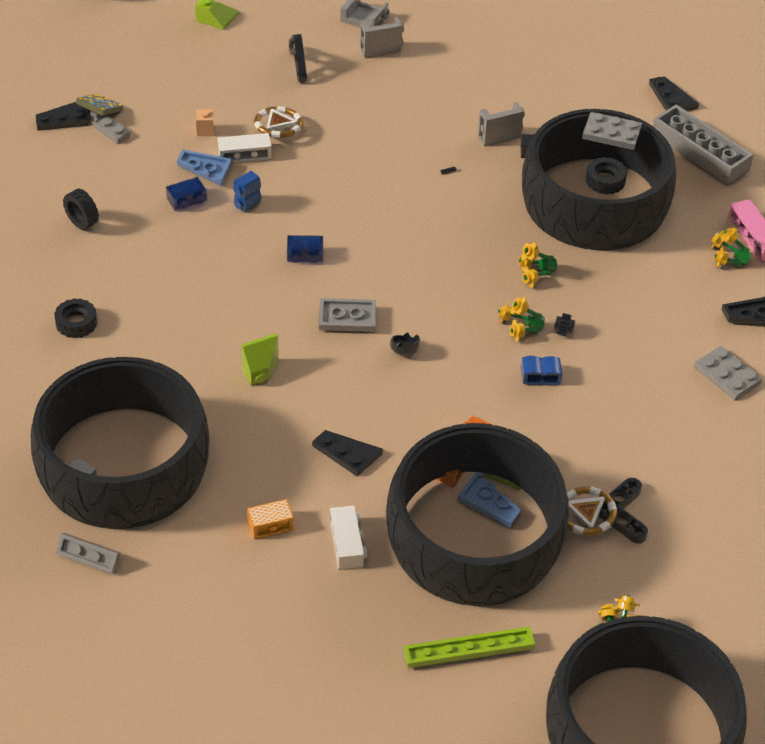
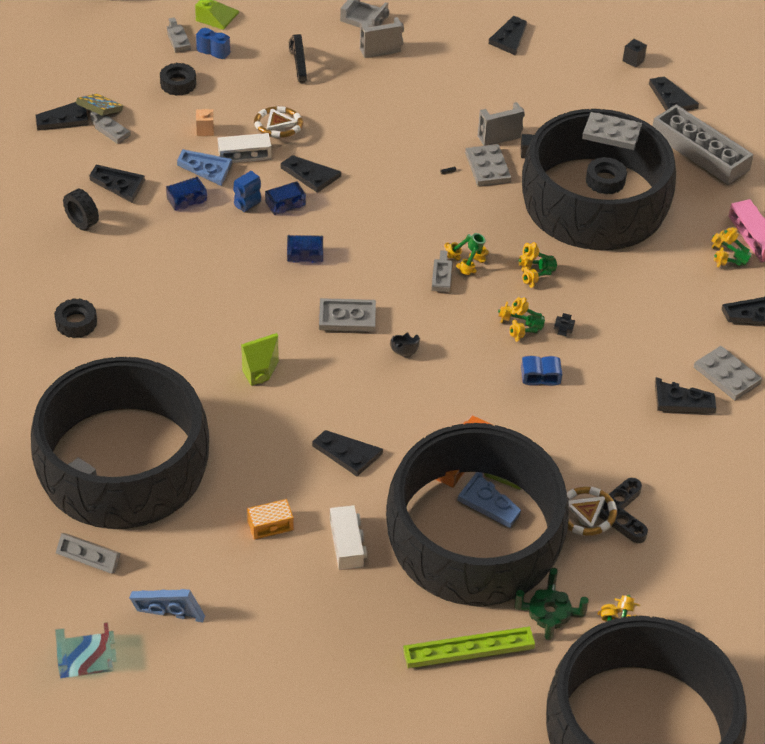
none -> clear light blue panel [55,623,117,678]
none -> black wing [89,164,145,203]
none -> medium blue wing [129,589,205,623]
none -> black tyre [160,63,197,96]
none -> light grey hinge [167,17,191,52]
none -> blue brick [196,28,230,59]
none -> clear blue brick [265,181,306,215]
none -> black wing [281,155,341,193]
none -> light grey hinge [431,250,452,292]
none -> plant [444,233,489,275]
none -> light grey plate [465,144,511,187]
none -> black wing [488,15,527,56]
none -> dark green plate [514,568,589,640]
none -> black brick [622,39,647,68]
none -> black wing [655,377,716,413]

